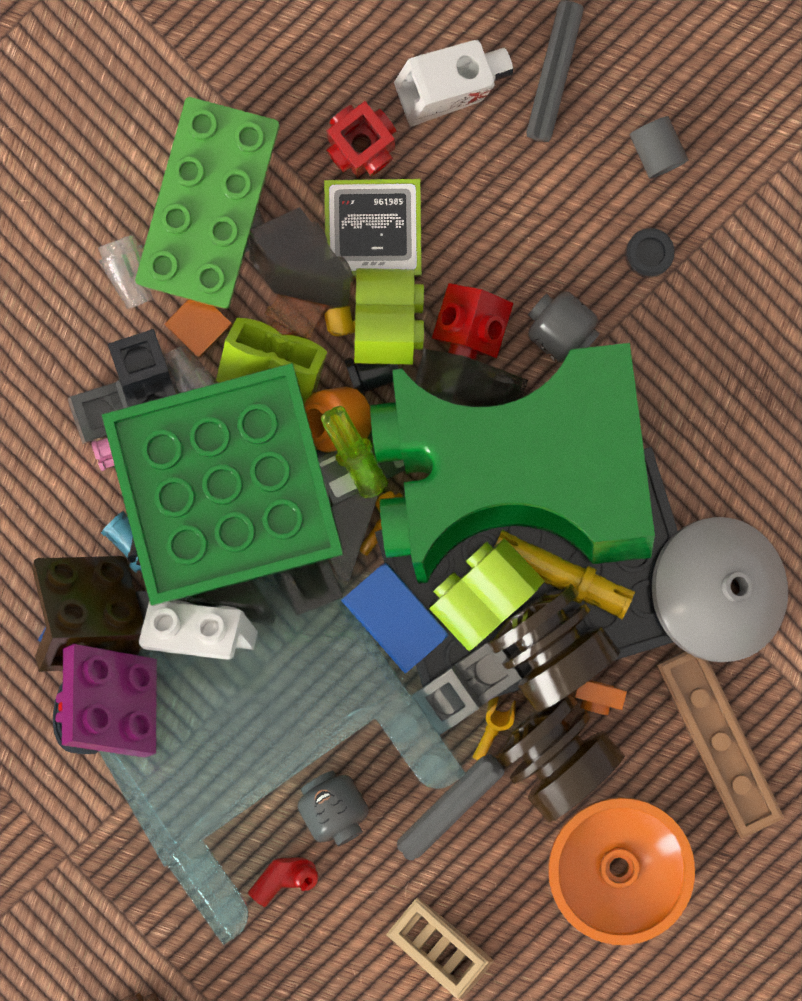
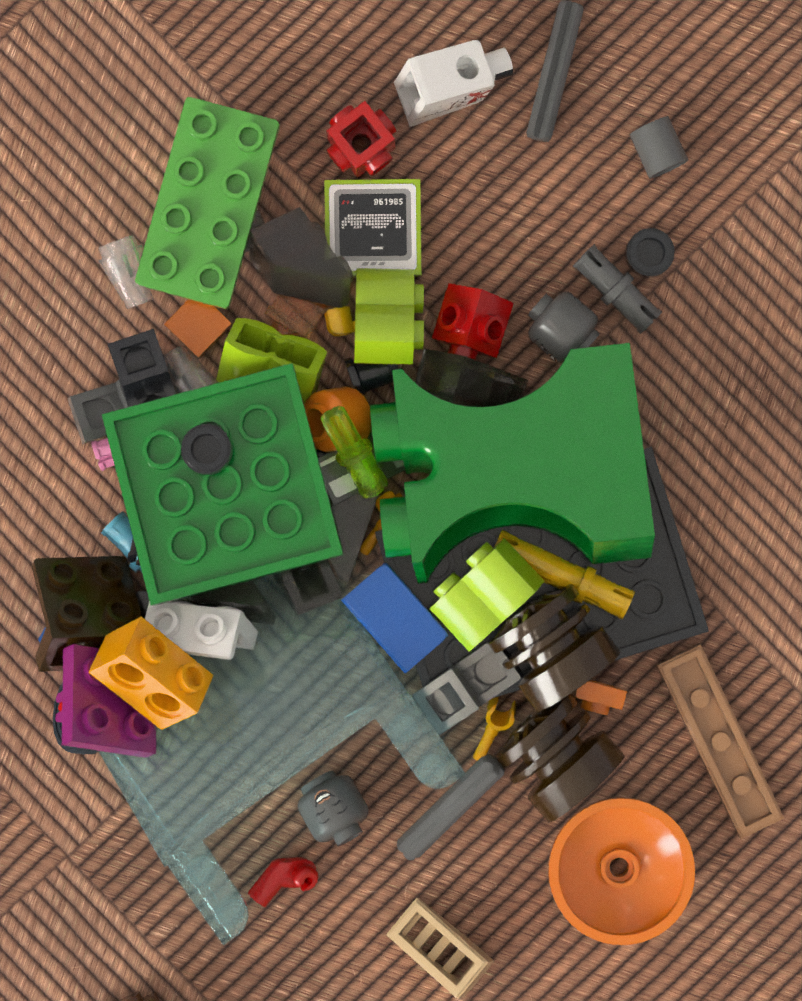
light grey dish [652,517,788,662] -> none
none -> light orange brick [88,616,214,730]
none -> black tile [181,424,233,475]
none -> dark grey pin [573,244,662,334]

